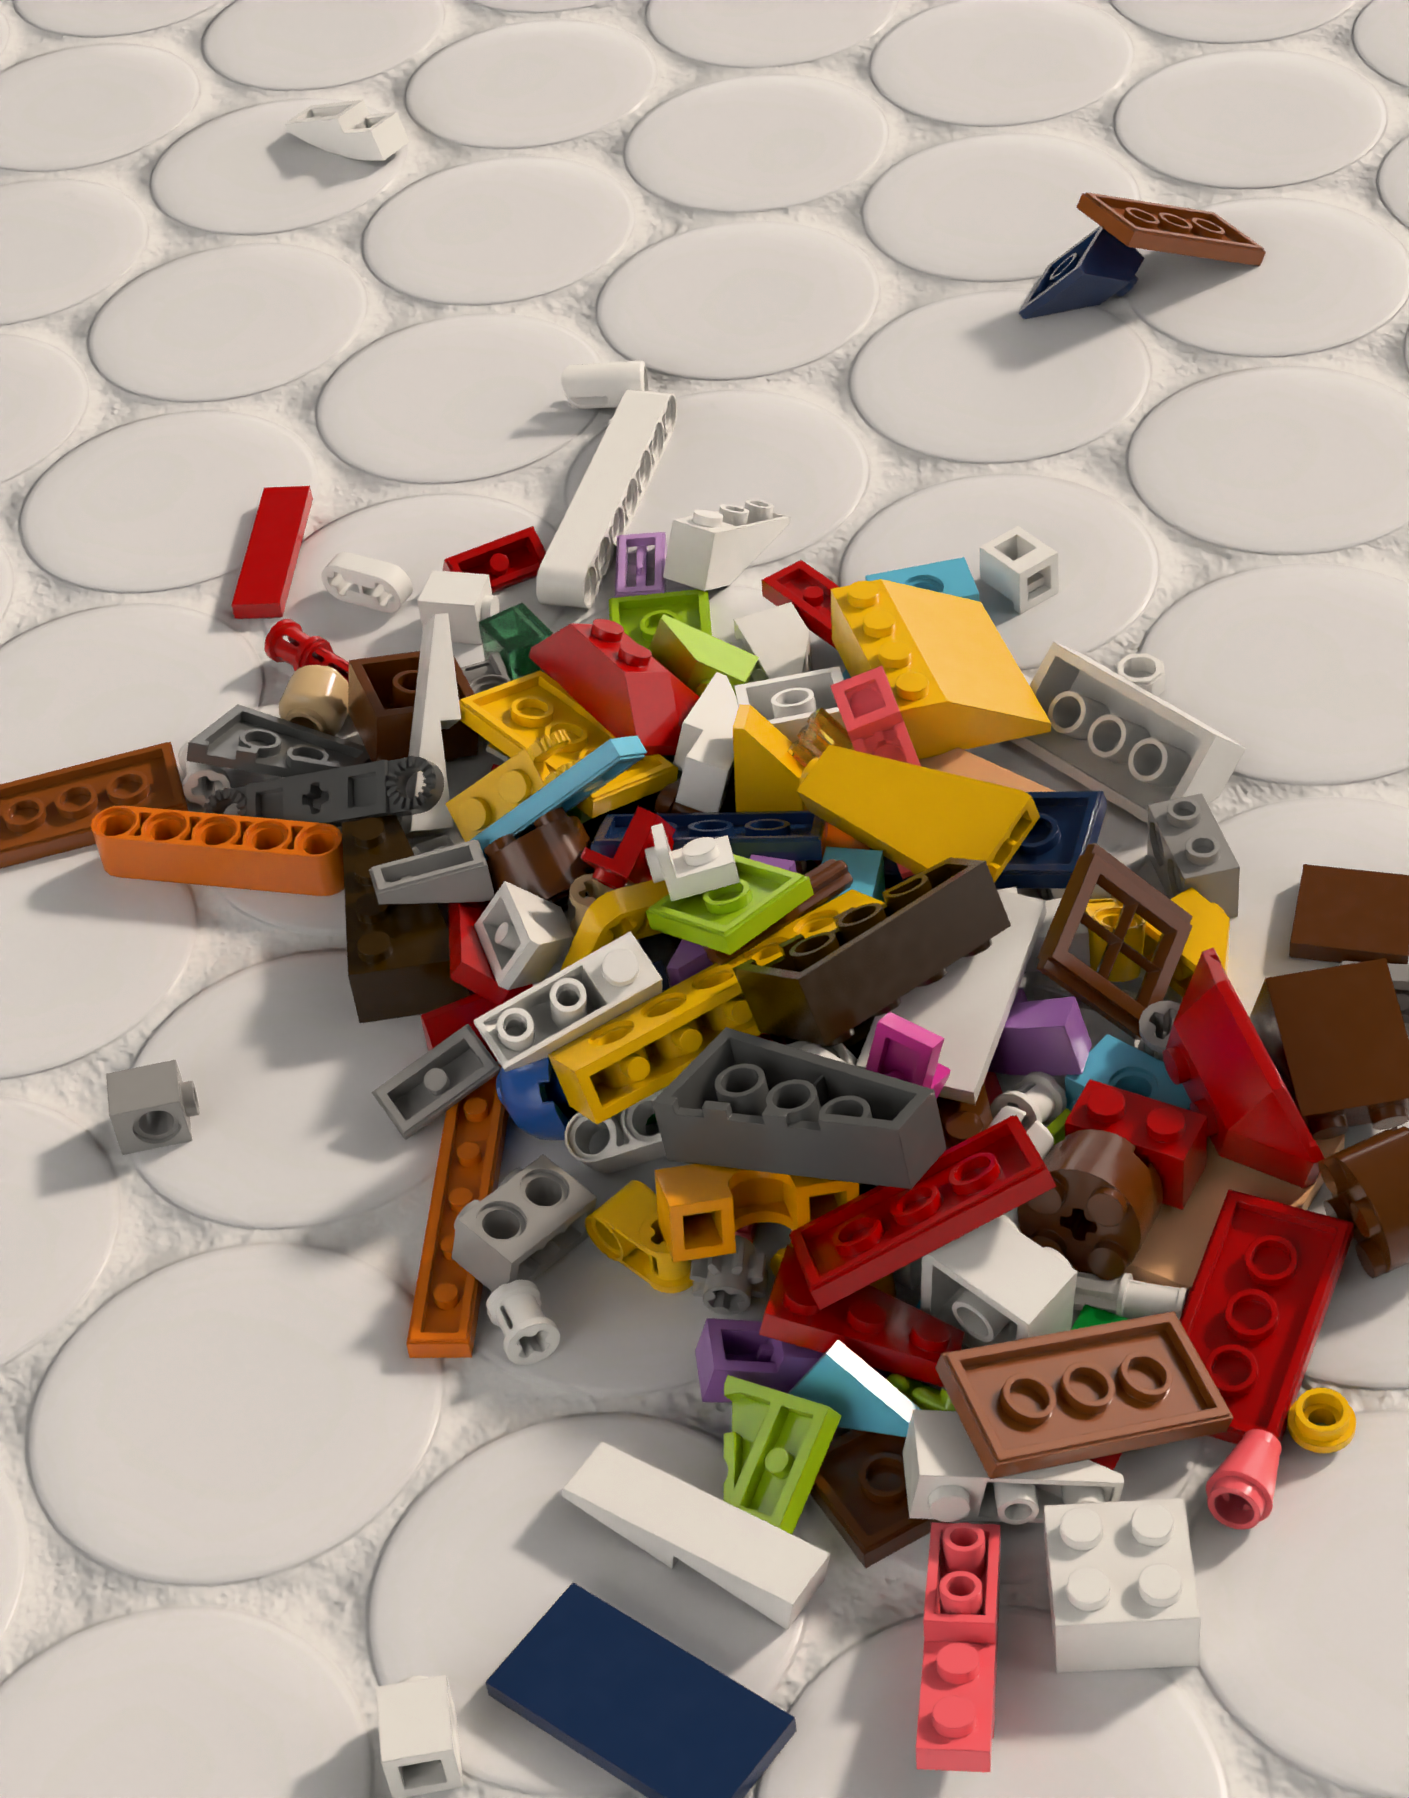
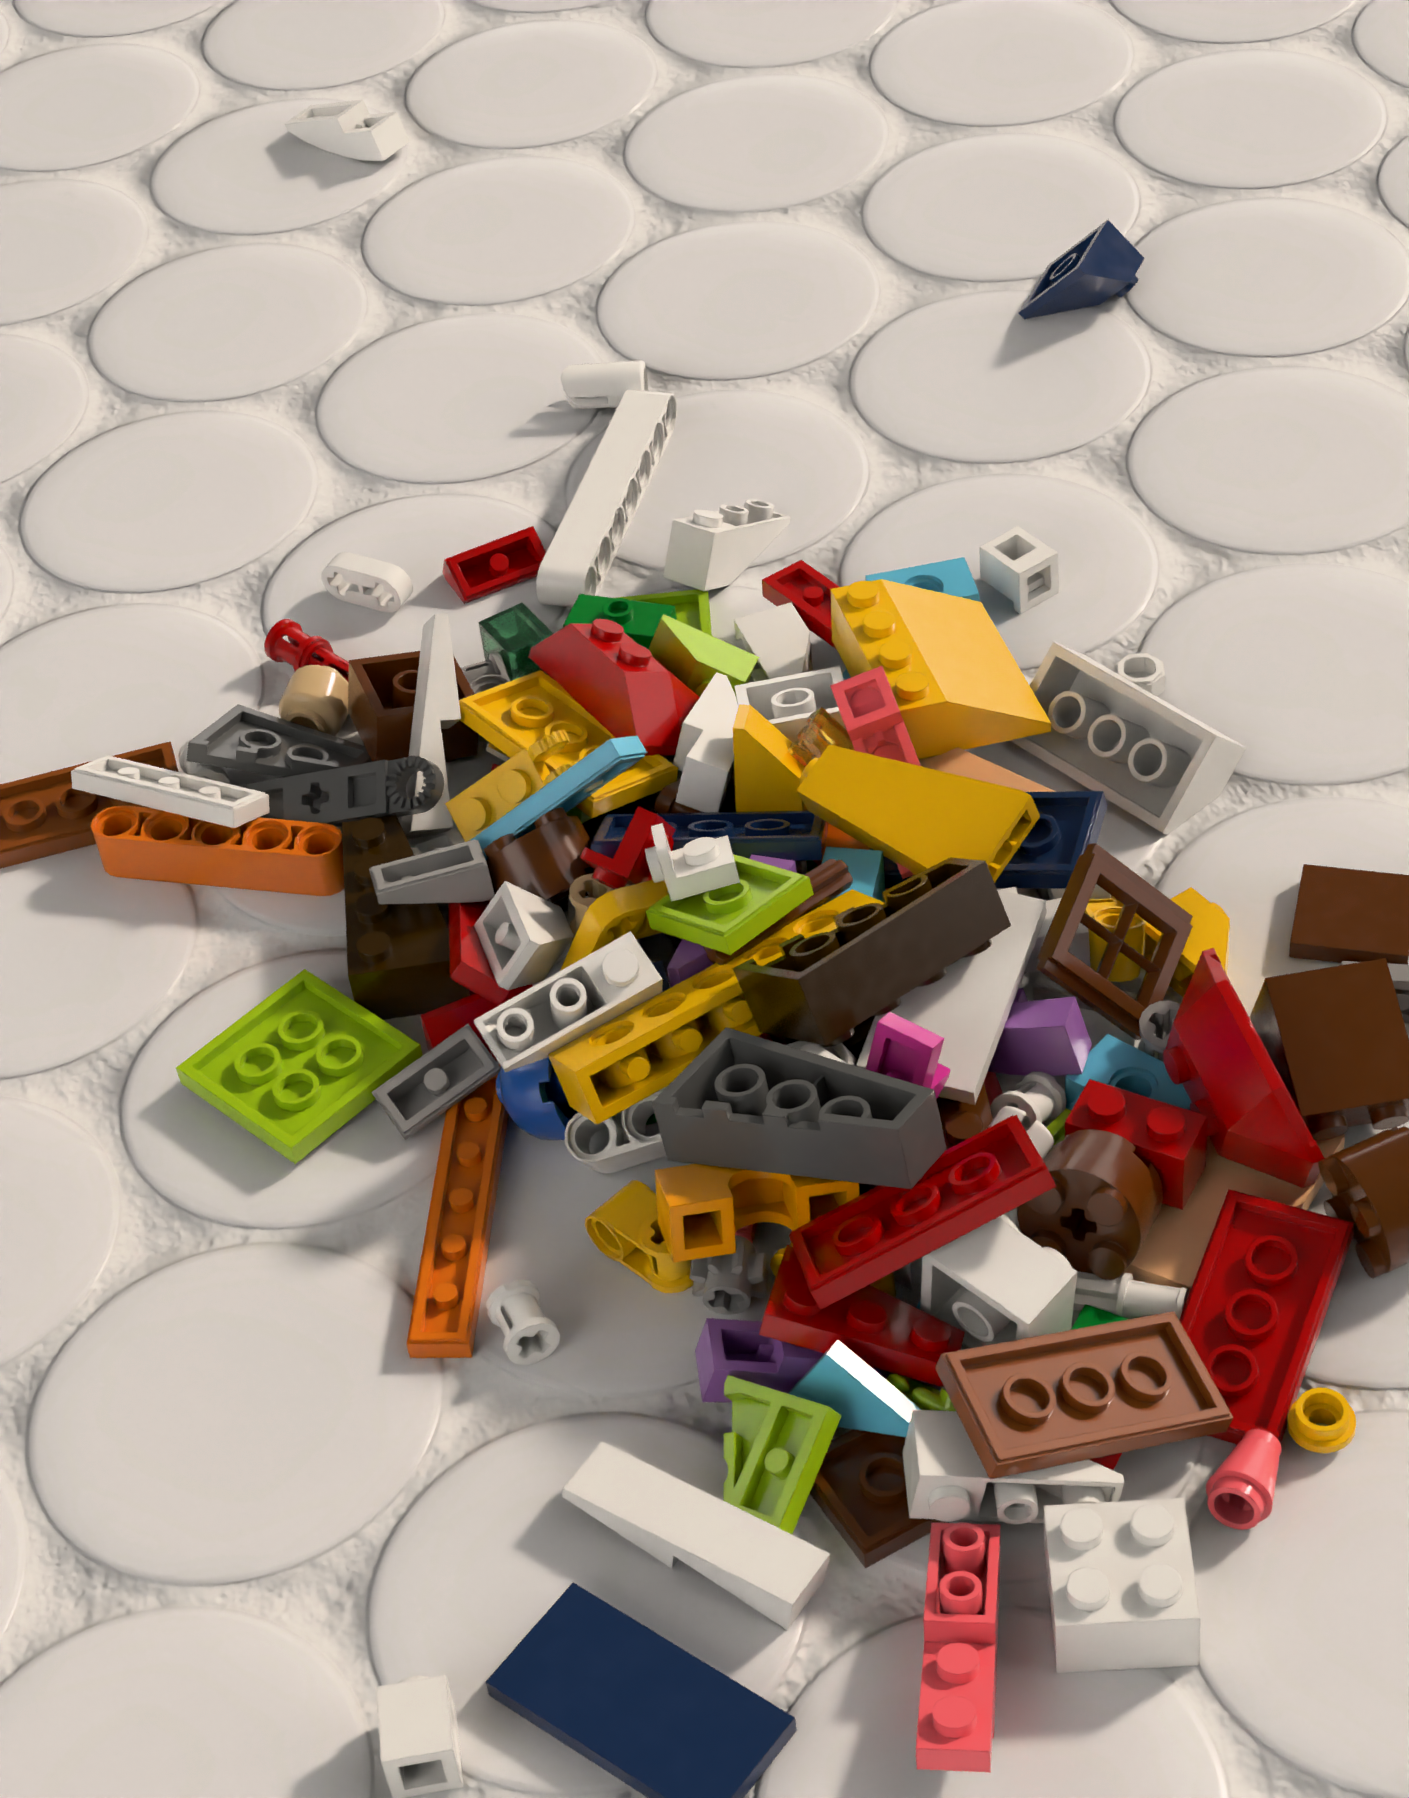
light grey brick [106,1059,200,1155] -> none
red tile [231,486,313,619] -> none
white brick [417,570,499,645] -> none
light grey brick [452,1154,597,1292] -> none
lavender tile [615,532,667,598] -> none
dark orange tile [1076,192,1266,266] -> none
light grey brick [1147,793,1240,918] -> none
none -> white tile [71,755,270,828]
none -> lime plate [176,969,423,1164]
none -> green plate [563,594,677,649]

